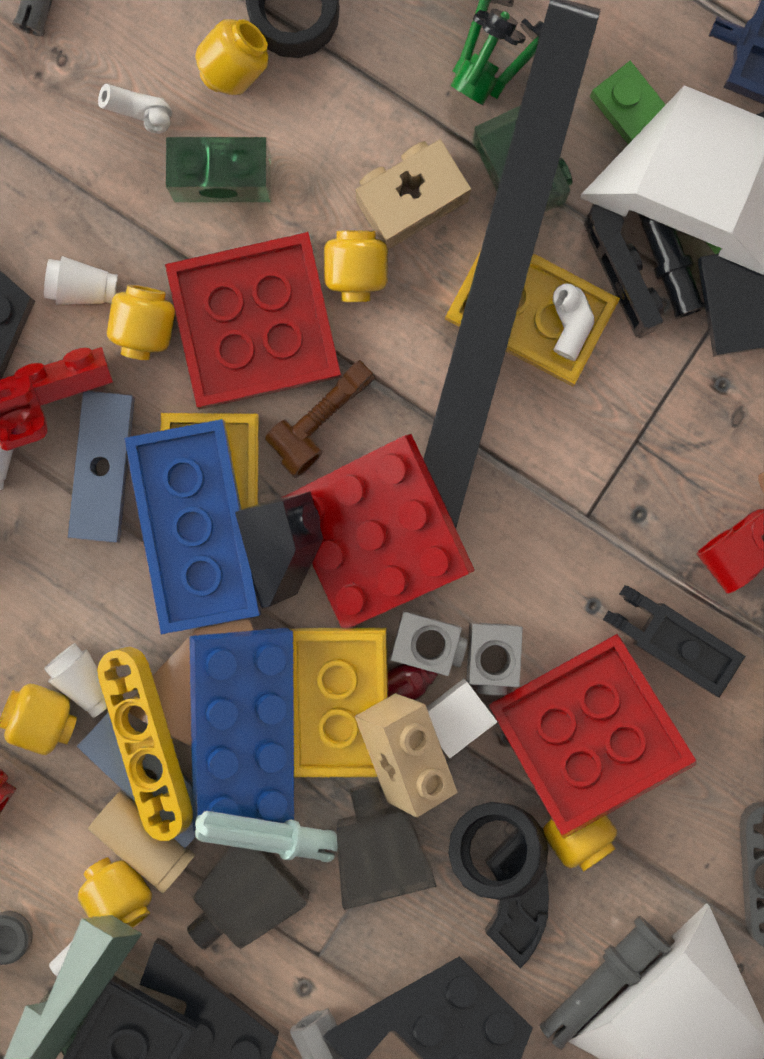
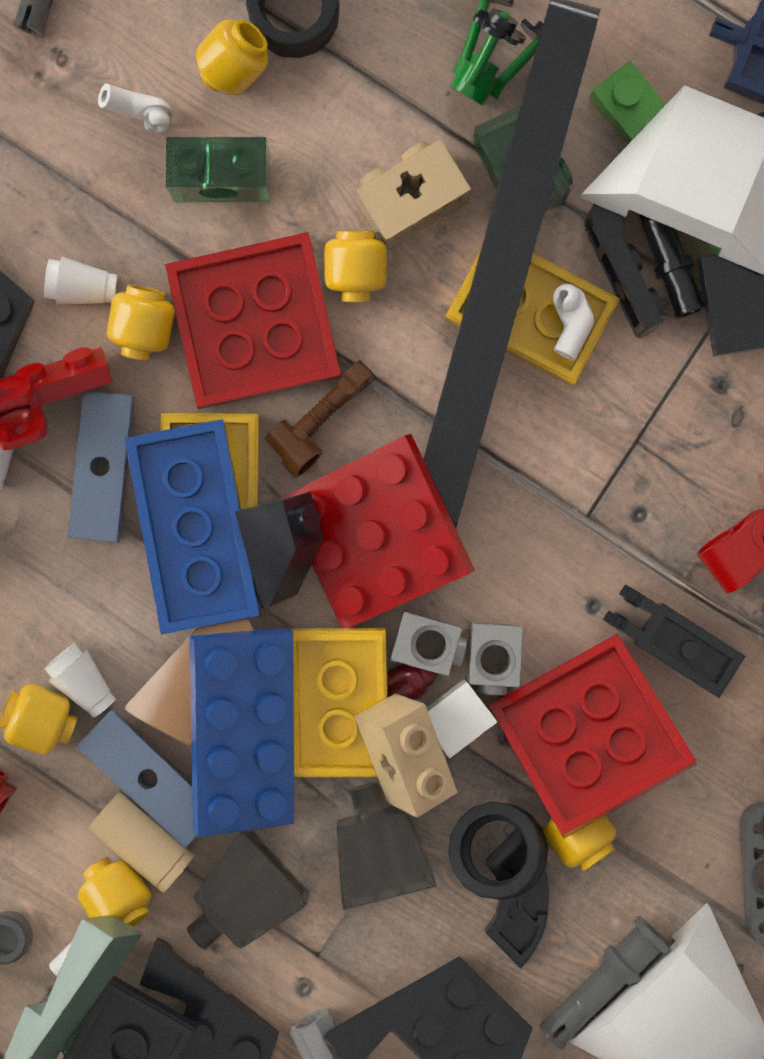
yellow beam [97,647,193,841] -> none
light aqua axle [195,811,338,862] -> none

